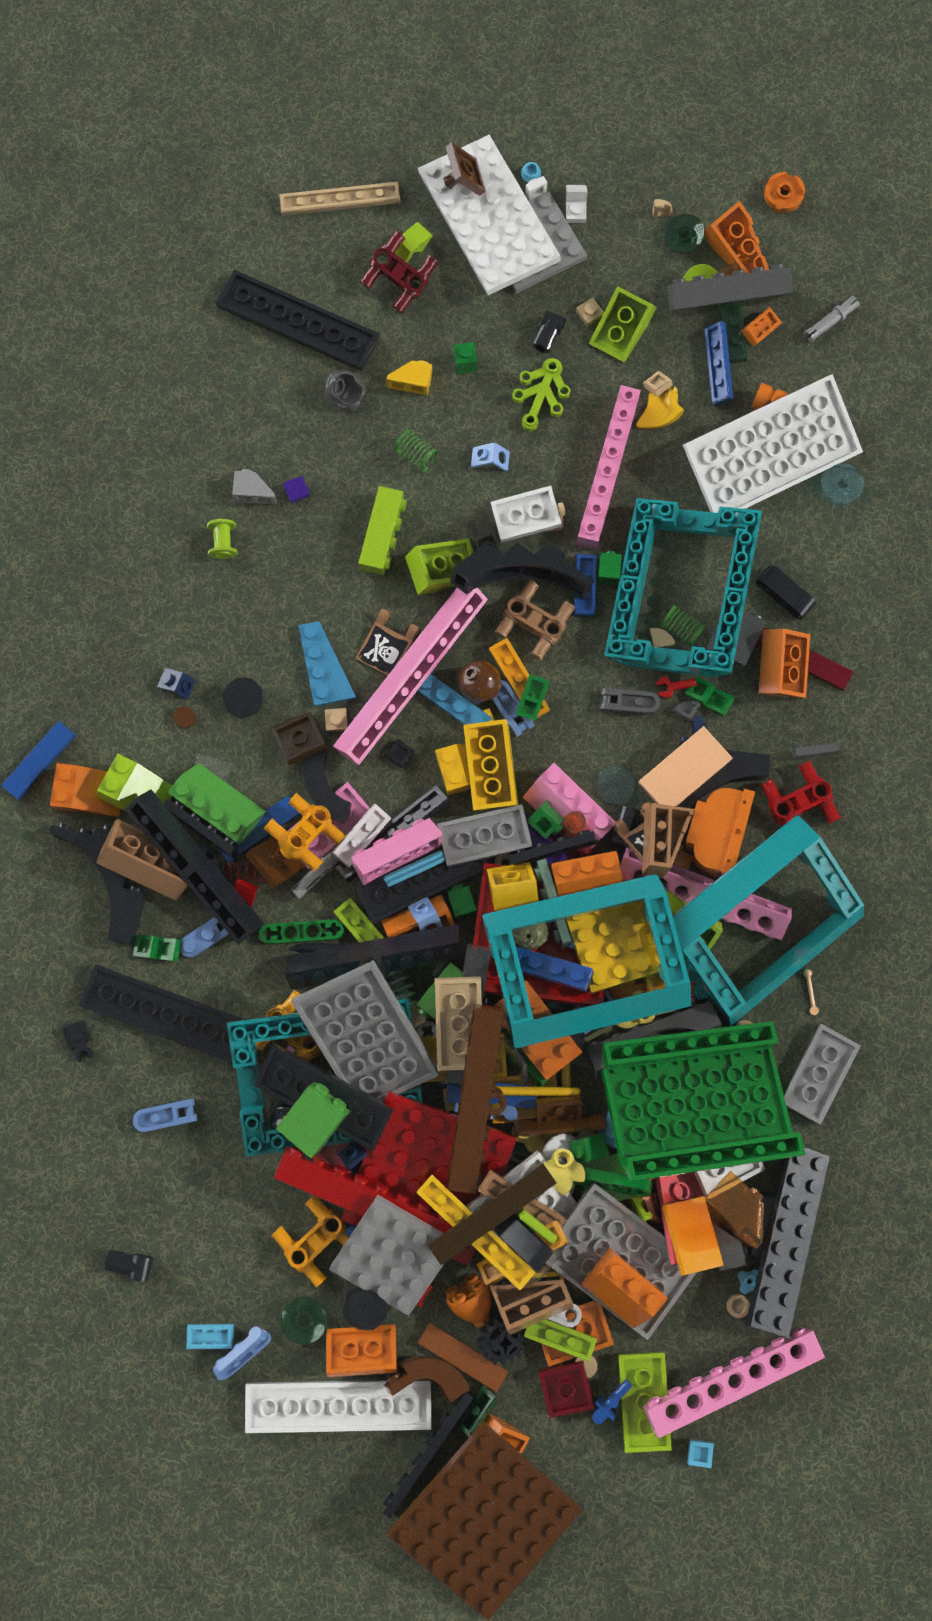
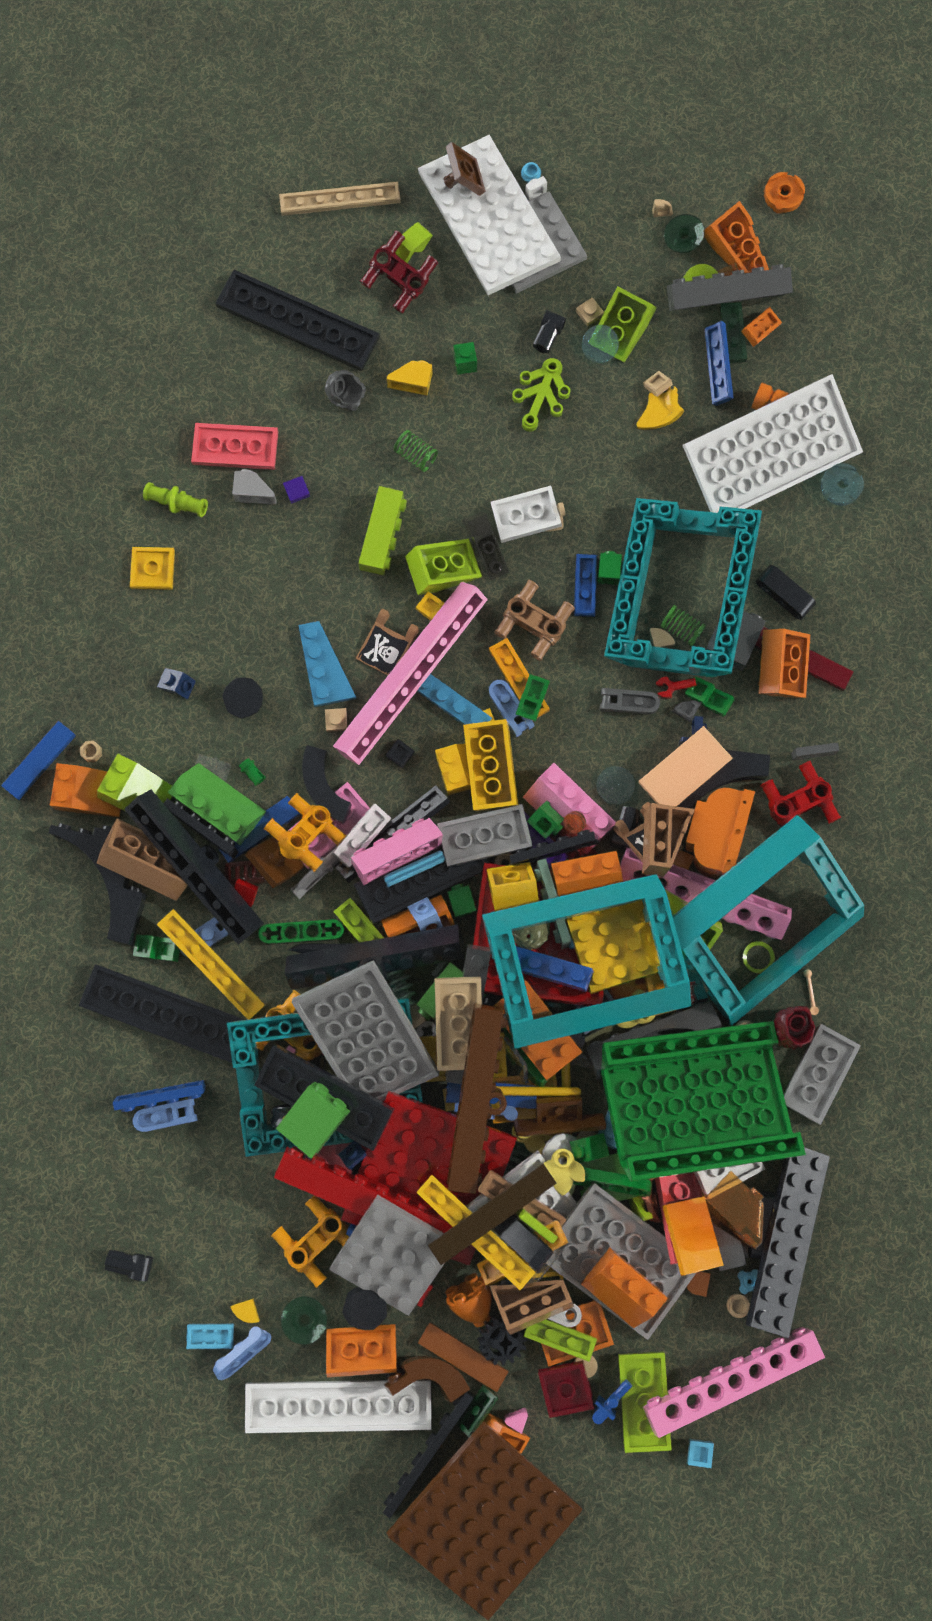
black plate [62,1020,94,1062] -> none
reddish brown tile [174,706,196,729] -> none
lime hose [207,519,237,559] -> none
dark brown tile [272,712,328,766] -> none
black arch [450,542,594,600] -> none
reddish brown cylinder [458,660,502,704] -> none
light blue bracket [471,442,510,471] -> none
white slope [566,185,587,223] -> none
bright pink brick [576,385,641,550] -> none
light grey pin [804,296,860,342] -> none
none -> tan tile [80,741,102,762]
none -> blue plate [113,1080,206,1112]
none -> yellow tile [130,547,175,590]
none -> lime piece [143,482,208,517]
none -> yellow plate [157,909,265,1020]
none -> coral plate [191,423,278,470]
none -> yellow tile [230,1298,260,1323]
none -> green pin [239,758,266,786]
none -> yellow plate [416,591,444,620]
none -> bright pink slope [504,1408,528,1434]
none -> clear light blue piece [582,325,619,363]
none -> dark orange tile [686,1271,710,1297]
none -> lime piece [742,941,775,974]
none -> dark red hair [774,1006,815,1050]

